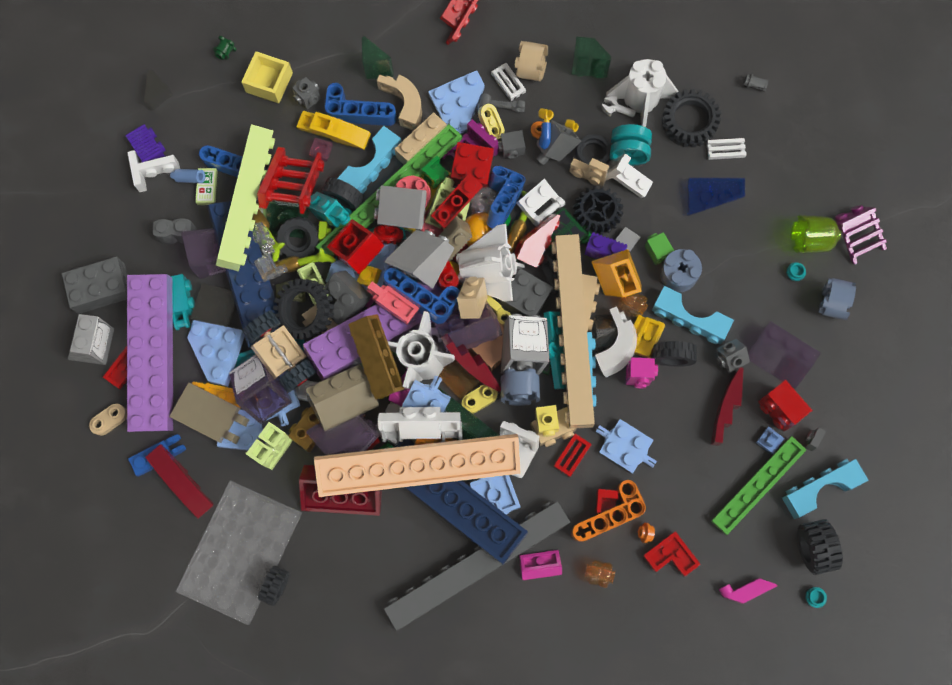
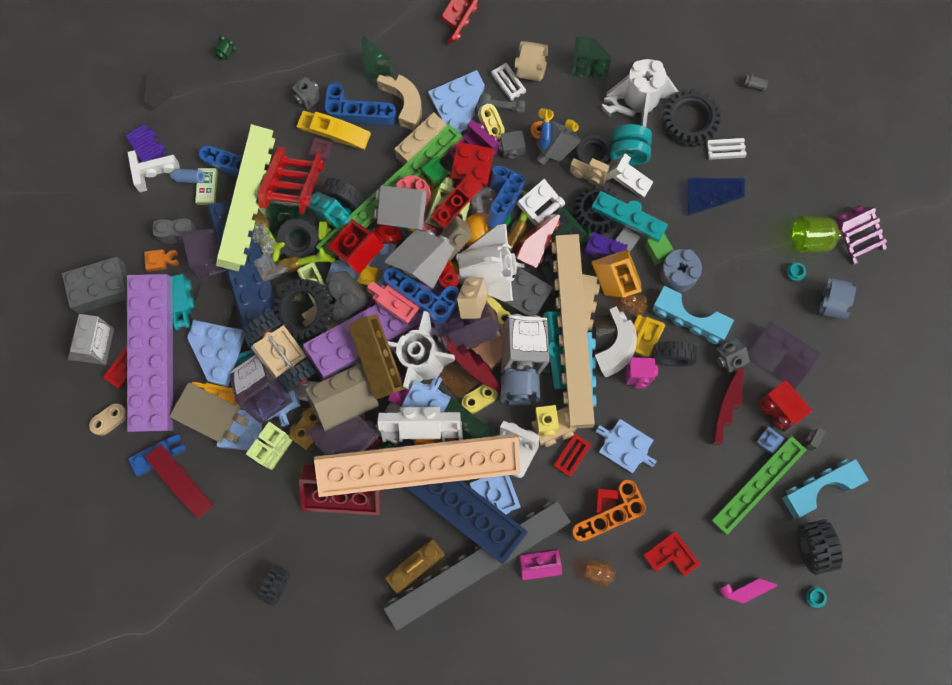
clear plate [176,481,302,625] -> none
light yellow piece [242,52,293,103] -> none
medium azure arch [337,126,401,194] -> none
orange plate [638,522,655,543] -> none
none -> orange plate [144,249,179,272]
none -> pearl gold piece [385,538,446,594]
none -> teal hinge [591,191,668,243]

